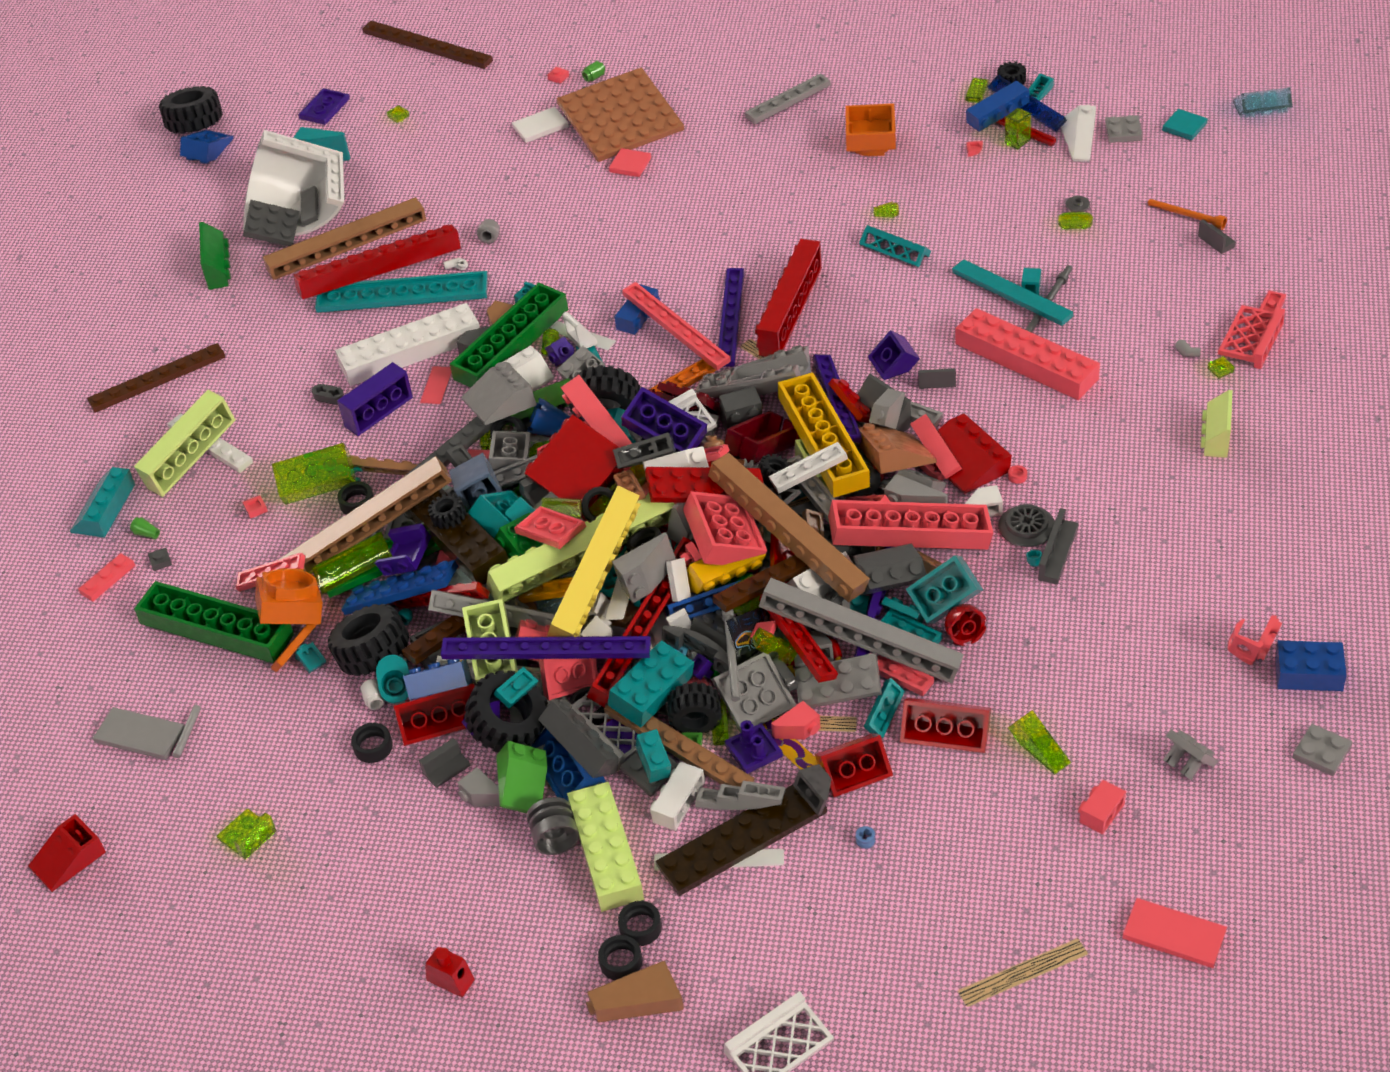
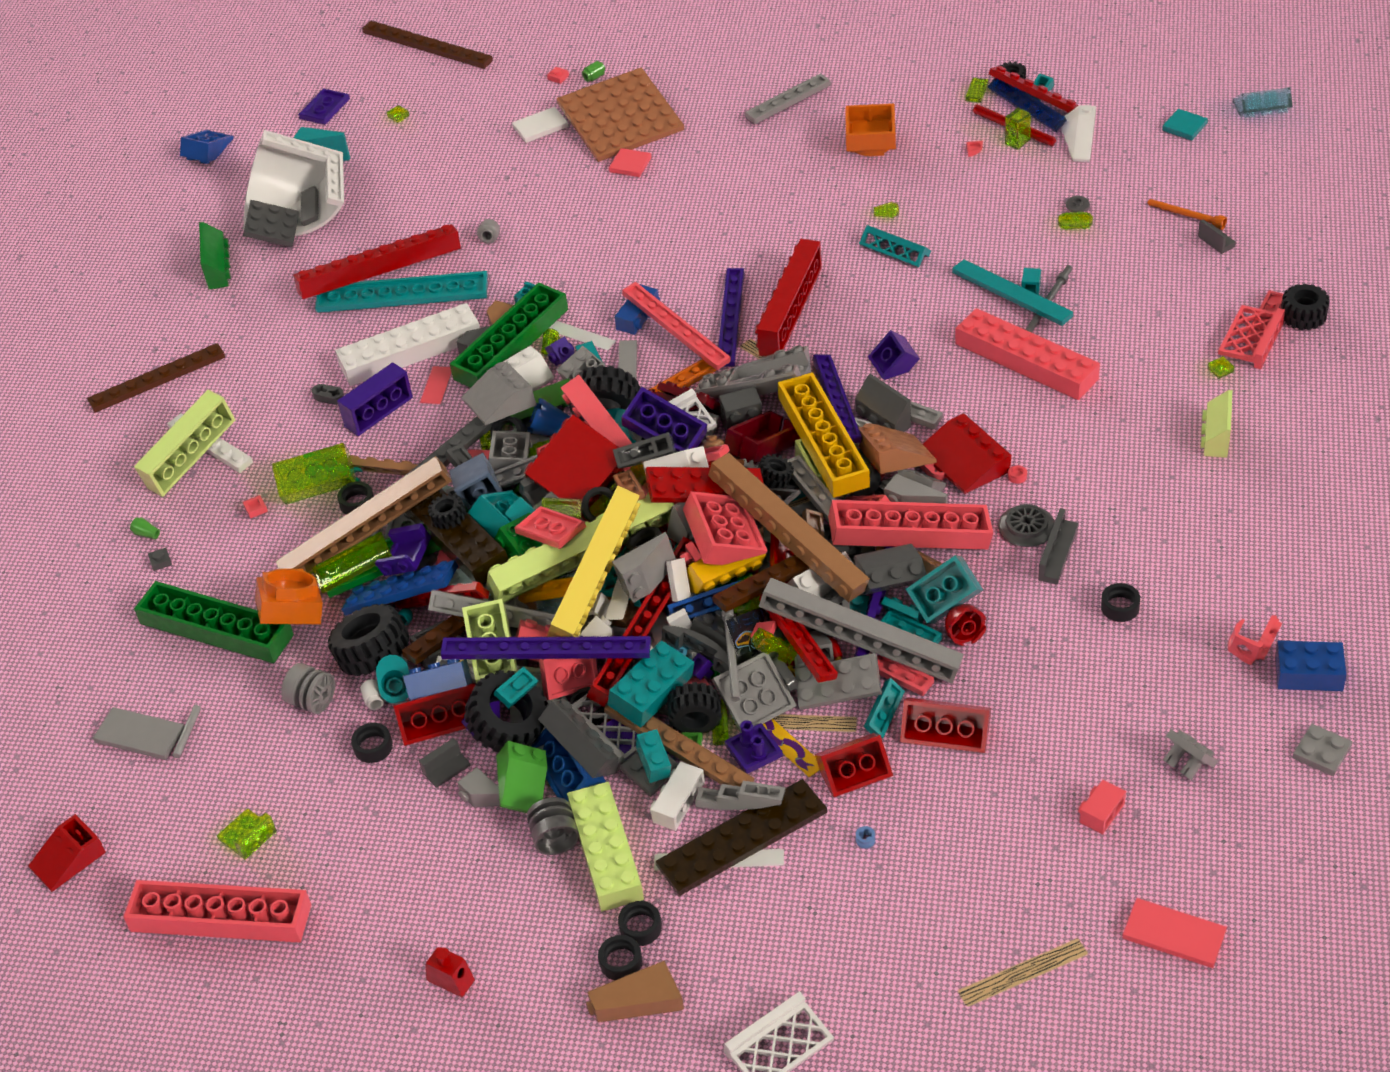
teal slope [70,467,135,538] -> none
coral plate [78,553,135,602] -> none
black tyre [159,86,223,134] -> none
coral tile [236,552,305,592] -> none
medium nougat brick [263,197,426,281] -> none
orange tile [271,624,317,672] -> none
teal bracket [295,642,327,674] -> none
white arm [443,257,468,270] -> none
white tile [562,312,597,348] -> none
white plate [769,442,848,493] -> none
coral slope [771,701,820,740] -> none
flat silver slope [793,764,832,815] -> none
red plate [828,378,871,423] -> none
light grey slope [869,388,905,429] -> none
coral tile [910,414,962,479] -> none
dark grey panel [918,368,956,389] -> none
white slope [965,485,1003,517] -> none
blue brick [966,80,1029,132] -> none
clear neon green slope [1008,710,1071,775] -> none
teal hinge [1026,550,1042,567] -> none
light grey plate [1105,115,1143,143] -> none
light grey arm [1175,339,1201,357] -> none
none -> coral brick [123,880,311,943]
none -> light grey wheel [281,663,335,714]
none -> light grey tile [618,340,638,380]
none -> red plate [988,66,1079,113]
none -> black tyre [1101,583,1141,622]
none -> black tyre [1281,284,1330,330]

